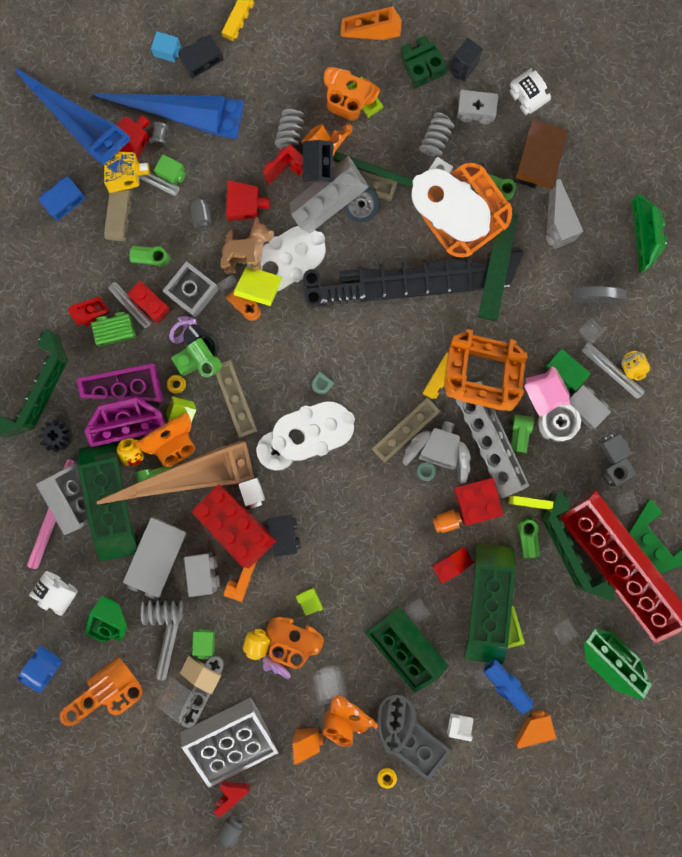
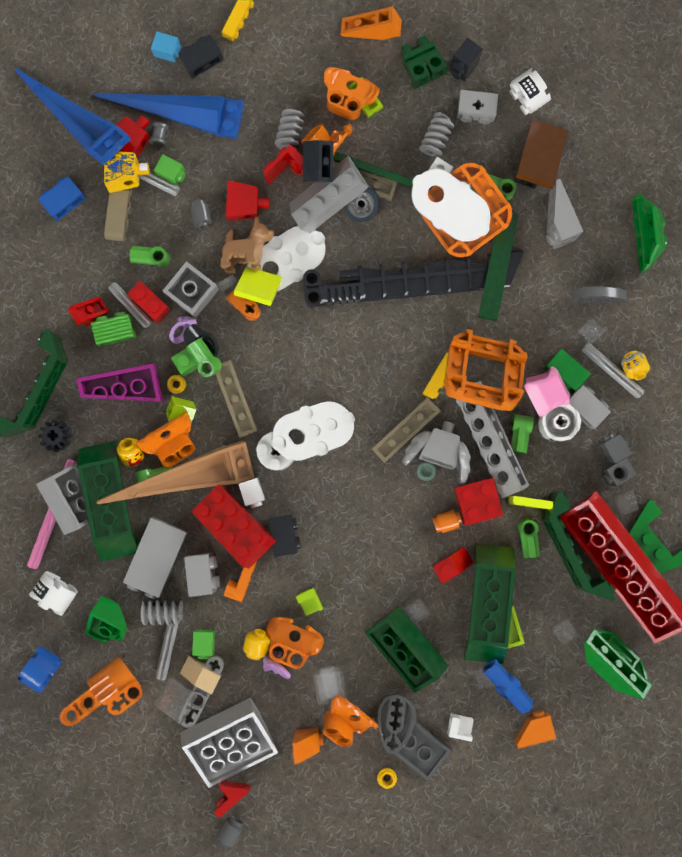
magenta wedge [85,396,165,447] -> none
sand green tile [312,371,335,394] -> none

